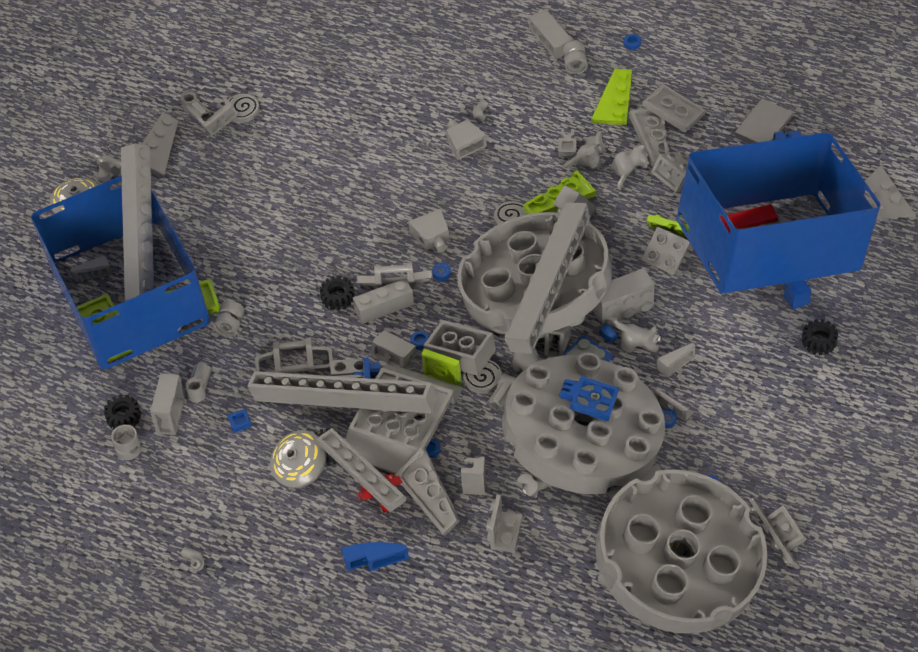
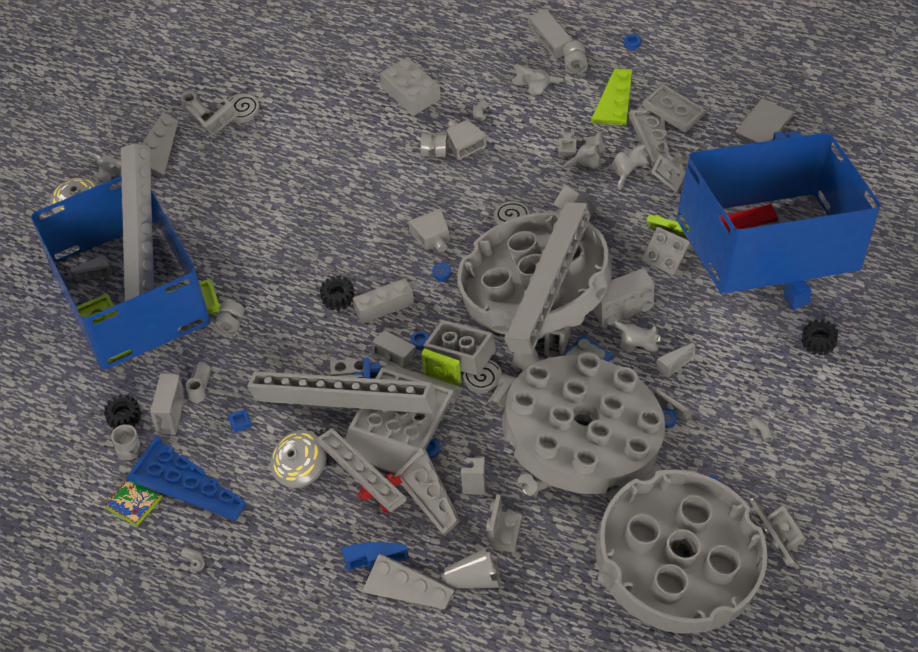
light grey bar [255,337,333,373] -> none
light grey bar [357,262,433,288] -> none
lime wing [523,170,596,215] -> none
blue piece [559,376,619,421] -> none
blue tile [599,324,618,343] -> none
light grey wing [864,166,916,220] -> none
none -> tile [105,479,162,527]
none -> blue wing [128,435,245,521]
none -> light grey wing [362,554,455,609]
none -> light grey brick [380,57,441,116]
none -> light grey wheel [421,133,448,157]
none -> light grey cone [441,546,501,589]
none -> light grey animal [512,64,564,95]
none -> light grey arm [747,417,773,442]

